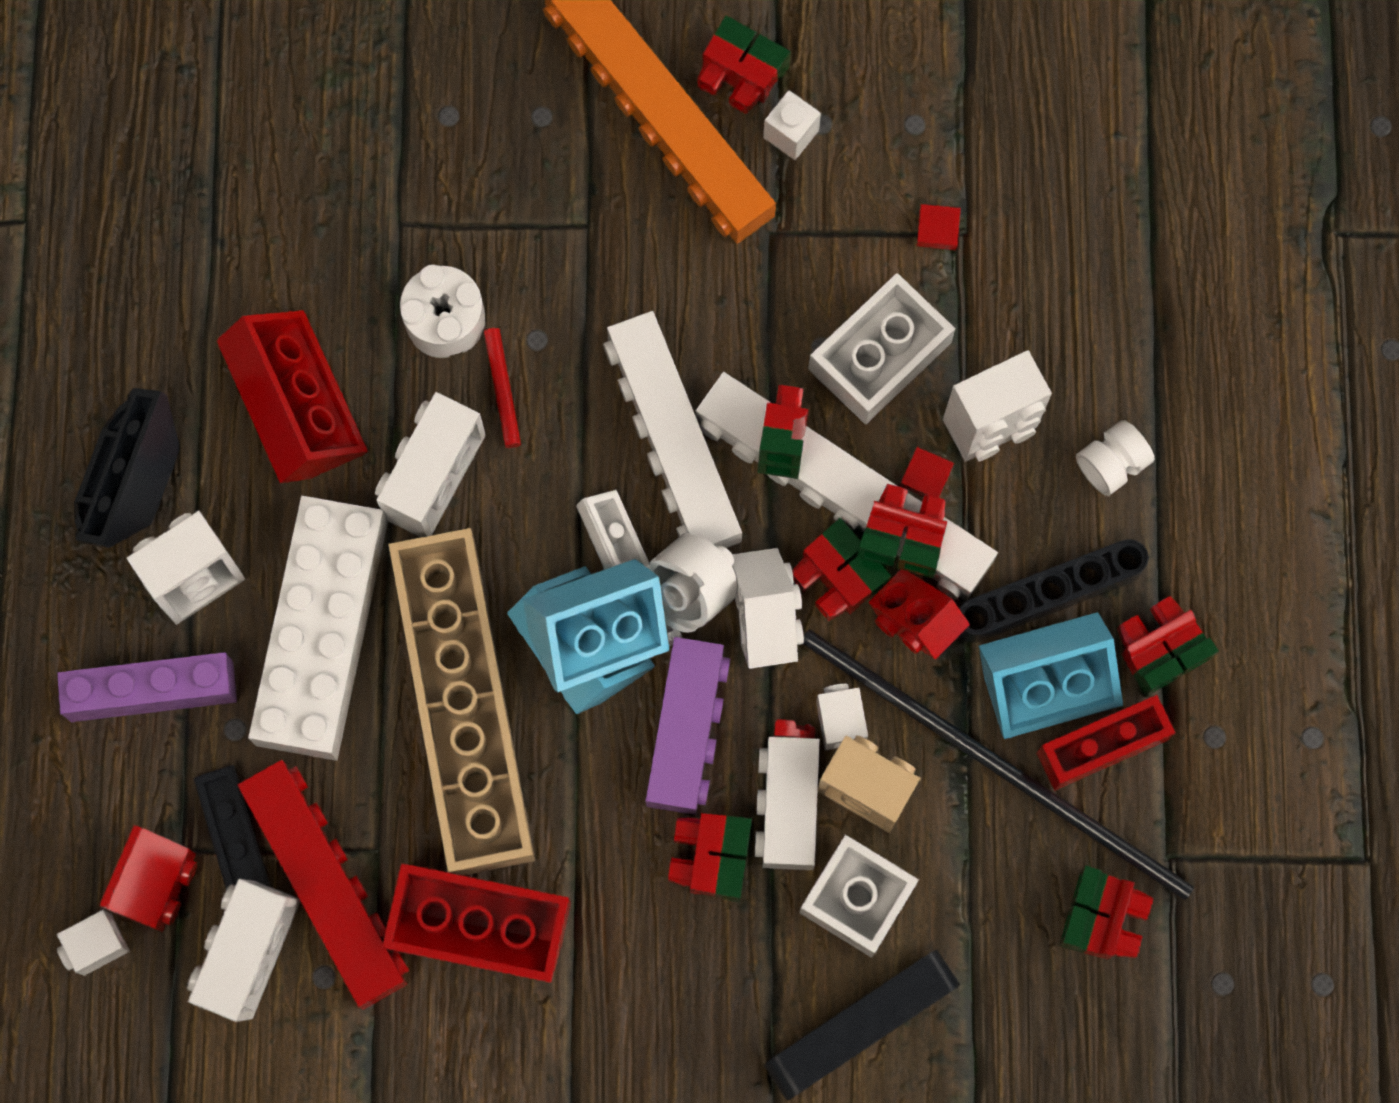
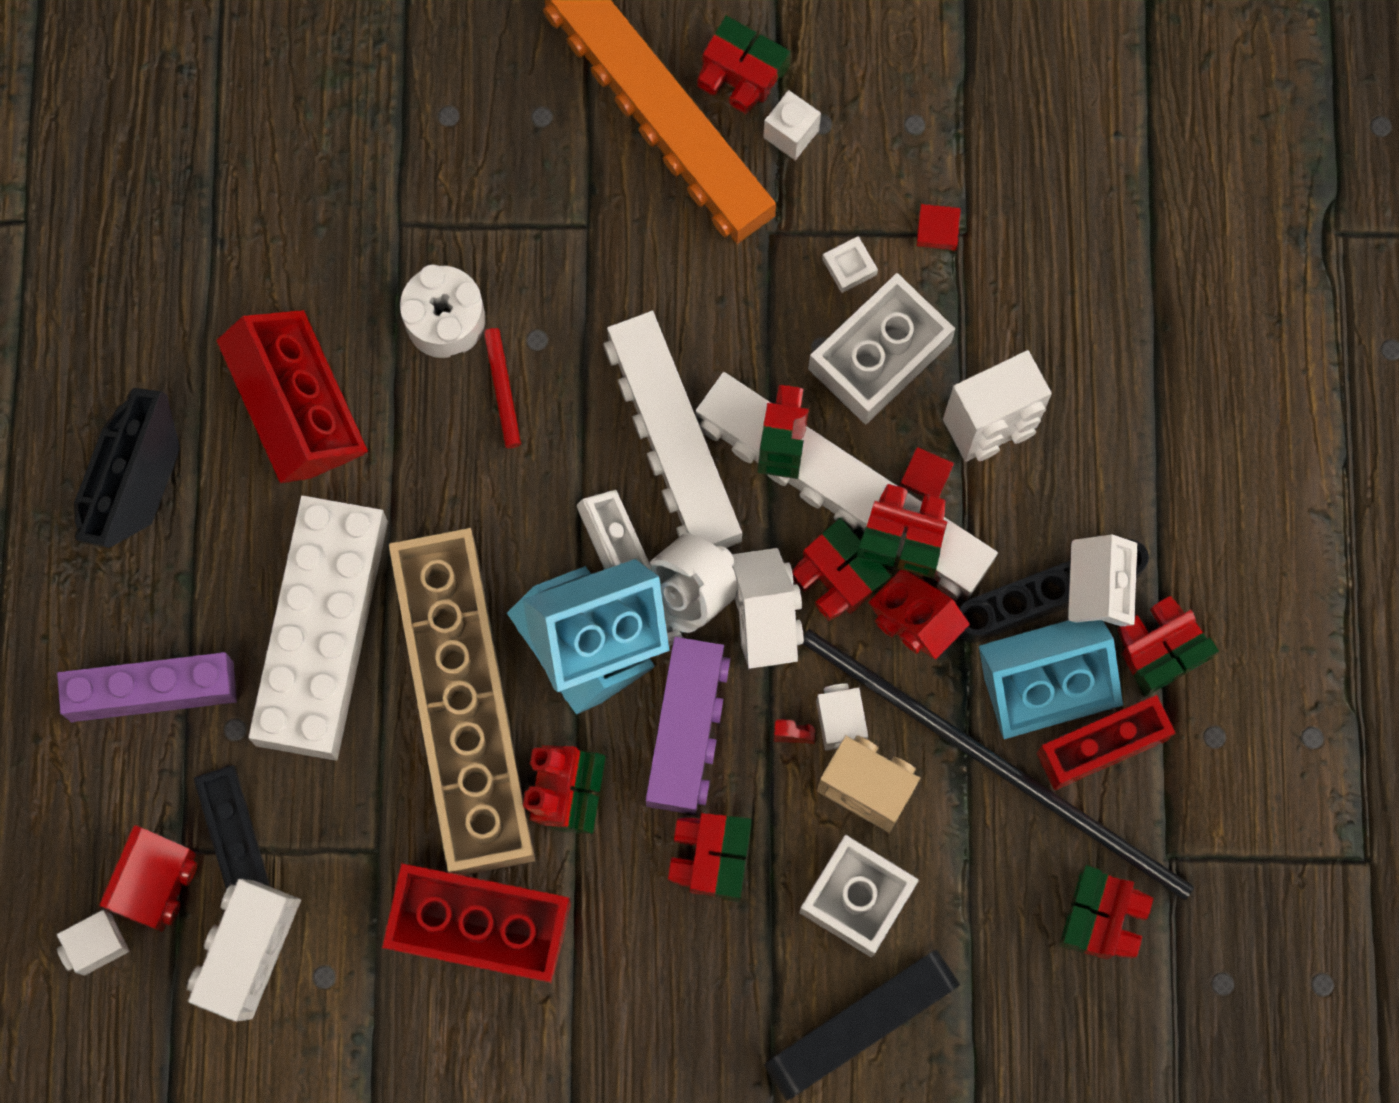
white brick [127,511,246,625] -> none
red brick [237,760,409,1010] -> none
white brick [375,392,486,537] -> none
white brick [755,737,819,870] -> none
white wheel [1076,420,1155,496] -> none
none -> red hips [523,745,606,834]
none -> white plate [822,236,878,293]
none -> white panel [1068,534,1137,626]

